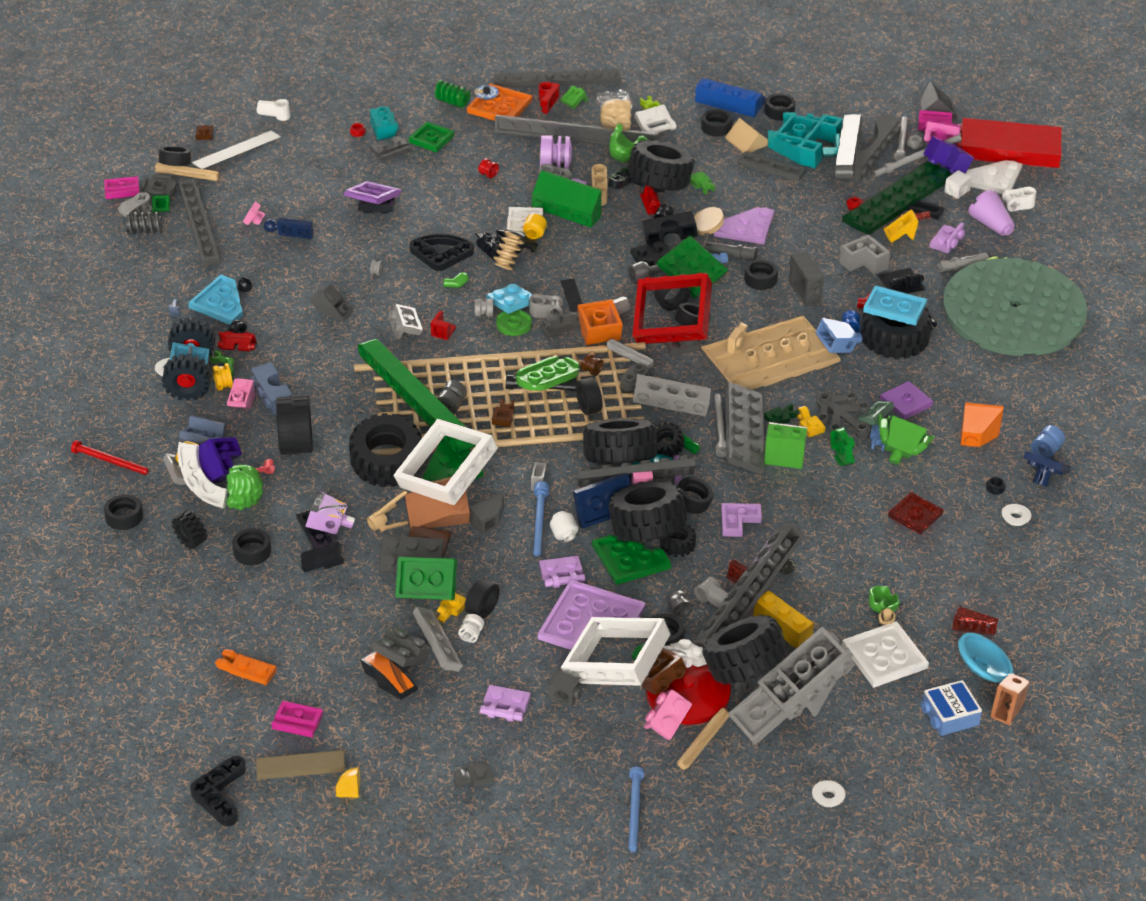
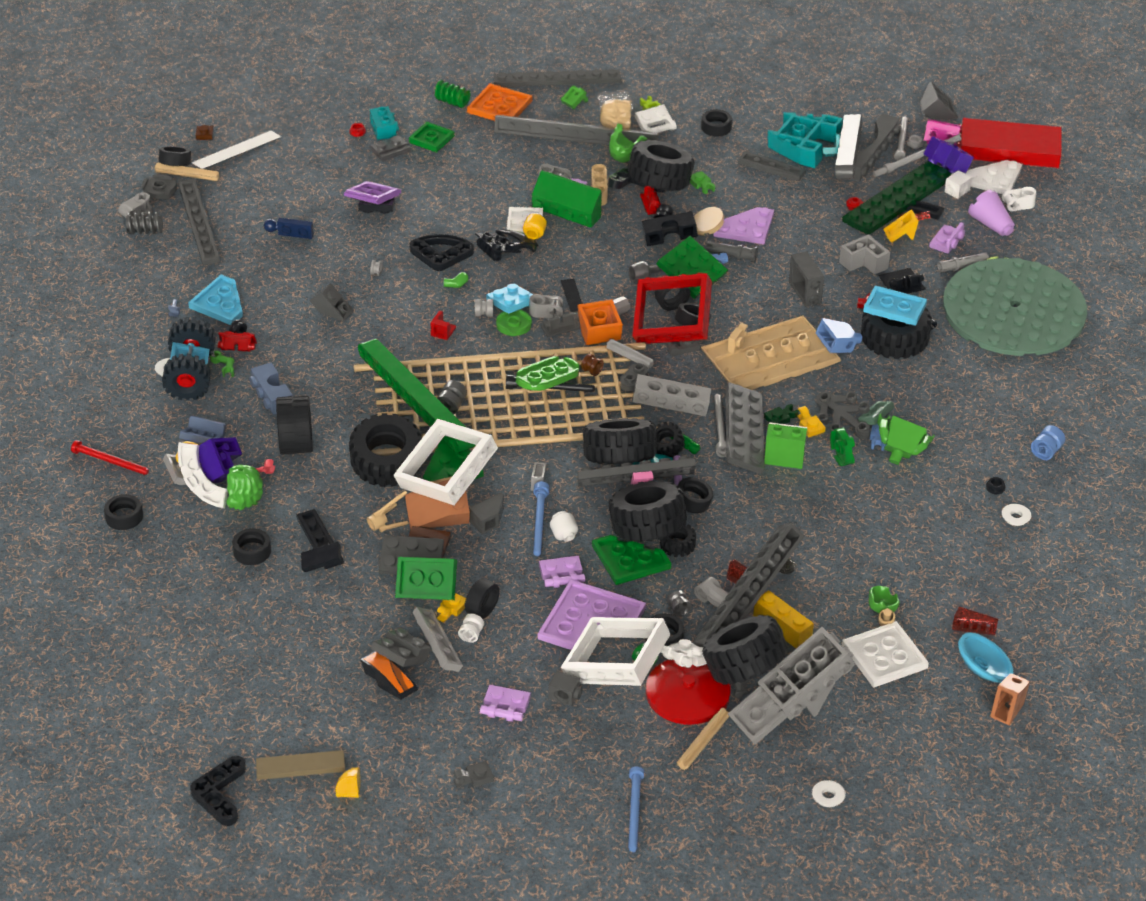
dark pink plate [104,176,140,199] -> none
green slope [152,195,171,212] -> none
black tyre [171,510,207,549] -> none
yellow wheel [212,363,233,391] -> none
orange hinge [215,649,277,685] -> none
bright pink slope [227,379,255,409] -> none
black hinge [238,277,252,292] -> none
bright pink tile [243,202,265,225] -> none
white piece [257,99,290,121] -> none
dark pink plate [271,701,323,738] -> none
lavender torso [306,491,355,534] -> none
light grey bracket [388,304,423,340] -> none
piece [475,85,499,99] -> none
red wheel [478,158,499,179] -> none
reddish brown plate [492,399,514,427] -> none
tan piece [493,231,524,270] -> none
red plate [539,82,560,114] -> none
lavender wheel [540,135,572,170] -> none
dark blue plate [573,473,630,529] -> none
black tyre [575,377,603,415] -> none
black plate [630,241,670,267] -> none
reddish brown plate [632,648,687,695] -> none
bright pink bracket [643,689,692,740] -> none
blue slope [695,78,766,118] -> none
lavender plate [721,503,762,537] -> none
tan slope [725,118,768,153] -> none
black tyre [744,259,778,290] -> none
black tyre [765,93,796,121] -> none
blue wheel [842,310,860,333] -> none
medium lavender plate [880,381,933,420] -> none
clear red plate [888,492,944,535] -> none
dark pink bracket [918,110,952,132] -> none
piece [921,680,982,736] -> none
orange slope [960,402,1004,447] -> none
dark blue plate [1023,451,1071,487] -> none

